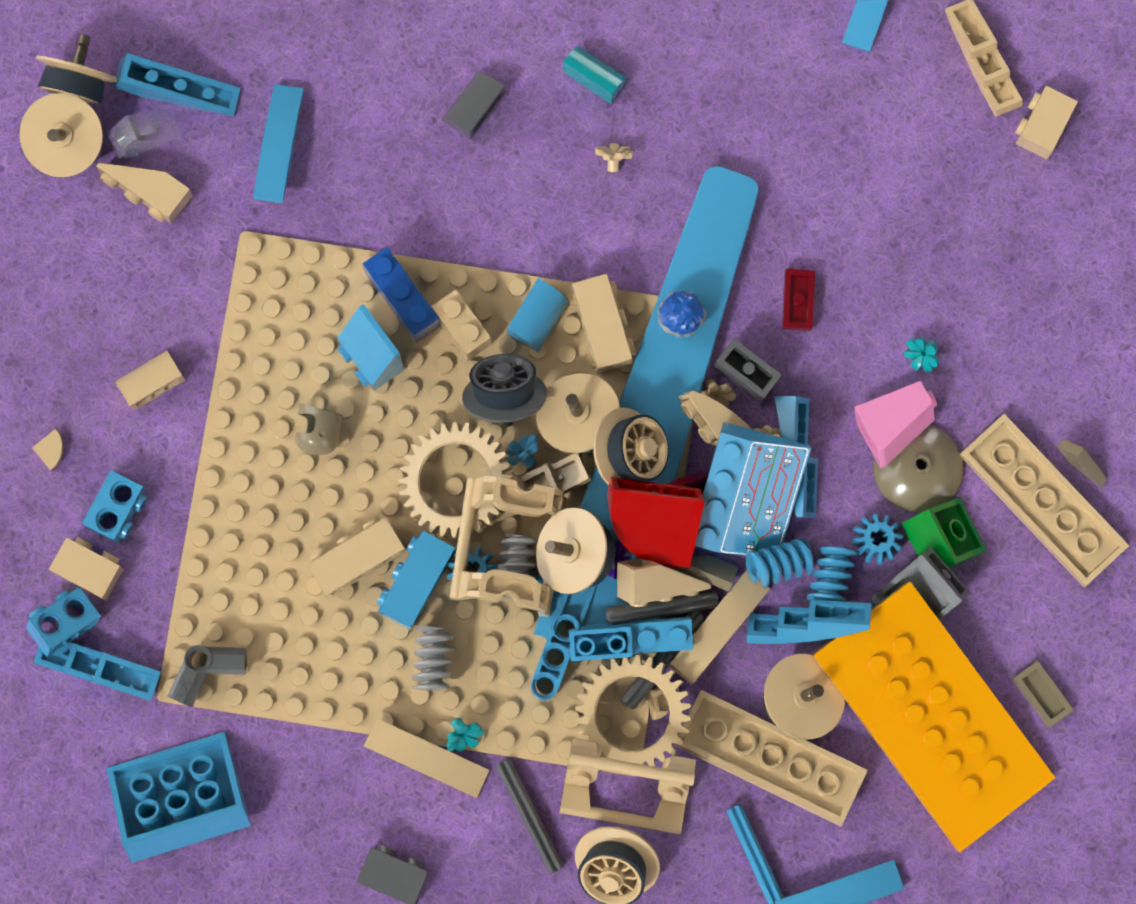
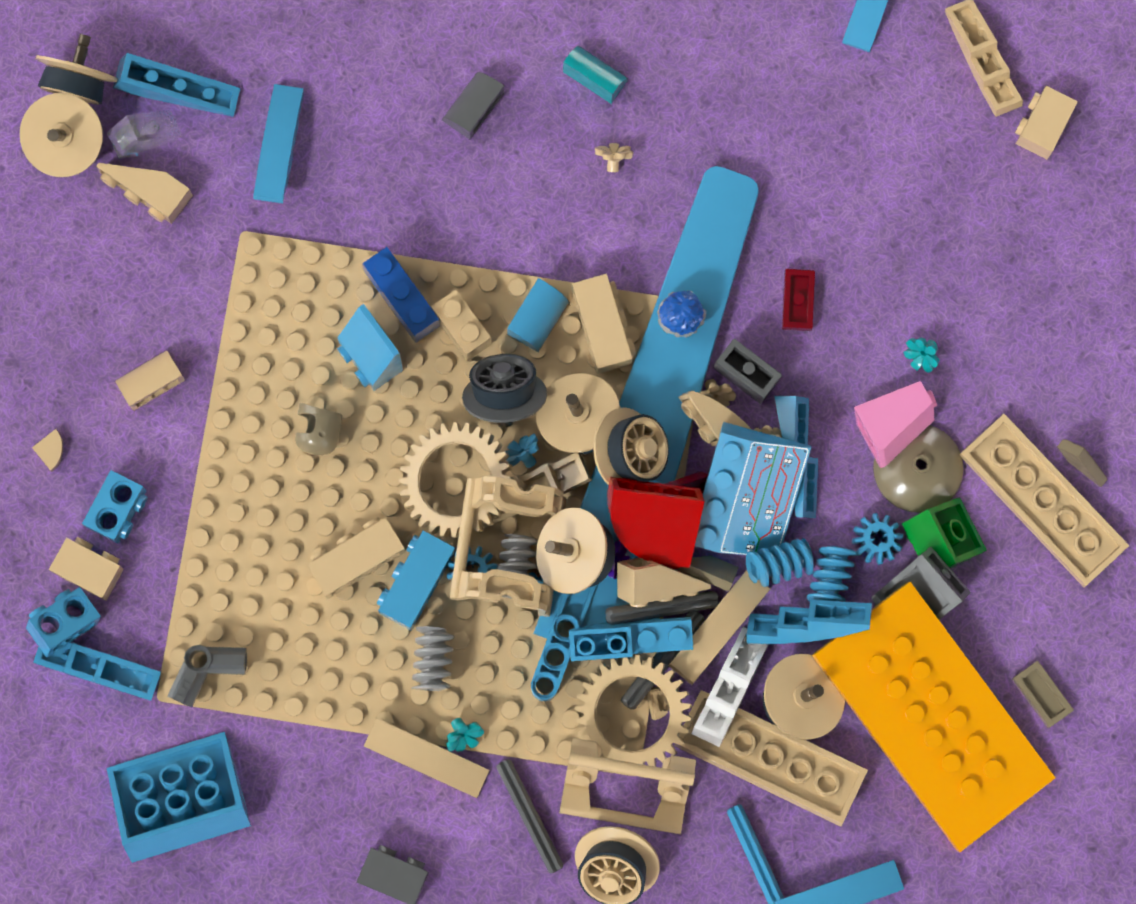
none -> white slope [691,627,769,747]

